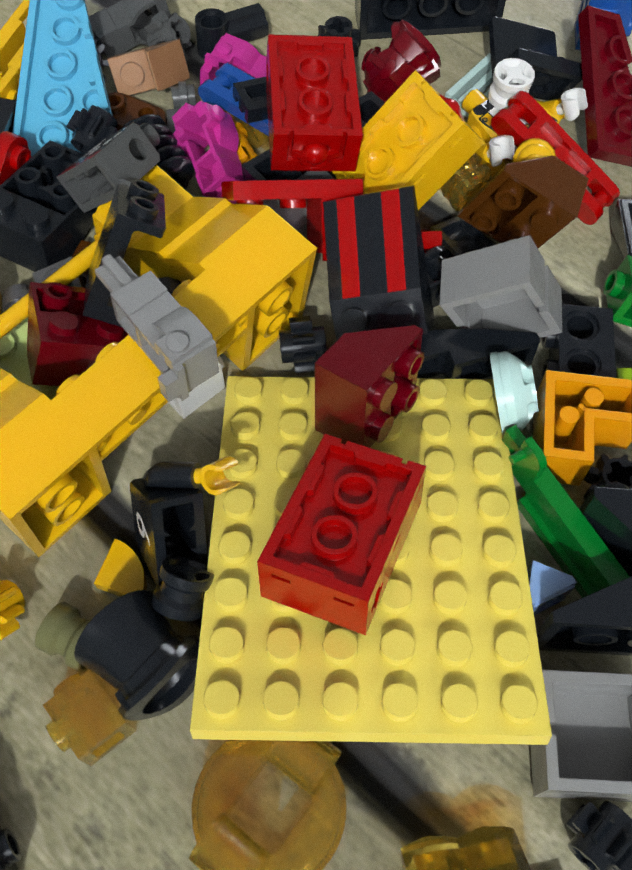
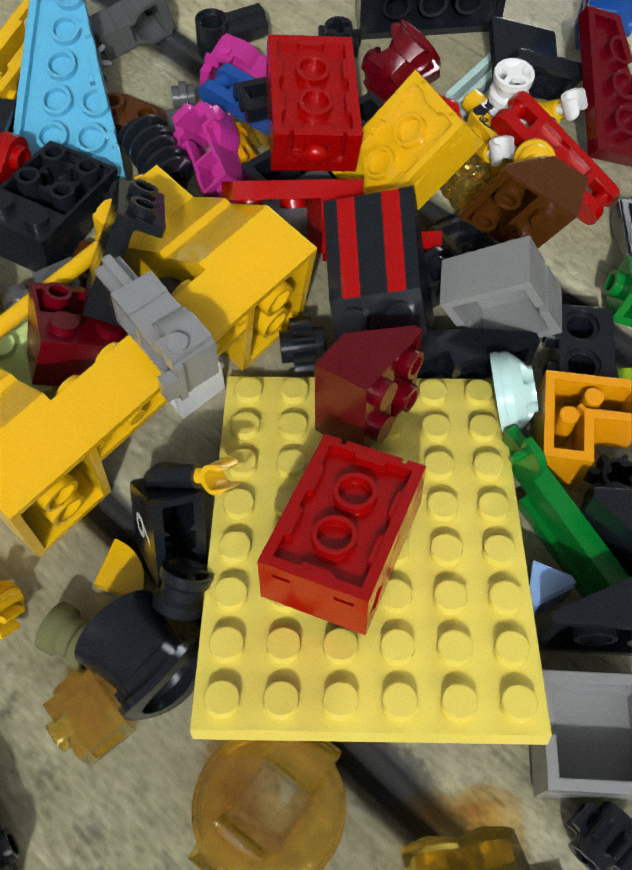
dark grey torso [56,122,160,213] -> none
black gear [66,105,118,154] -> none
medium nougat slope [107,38,190,96] -> none
dark grey gear [145,10,192,56] -> none

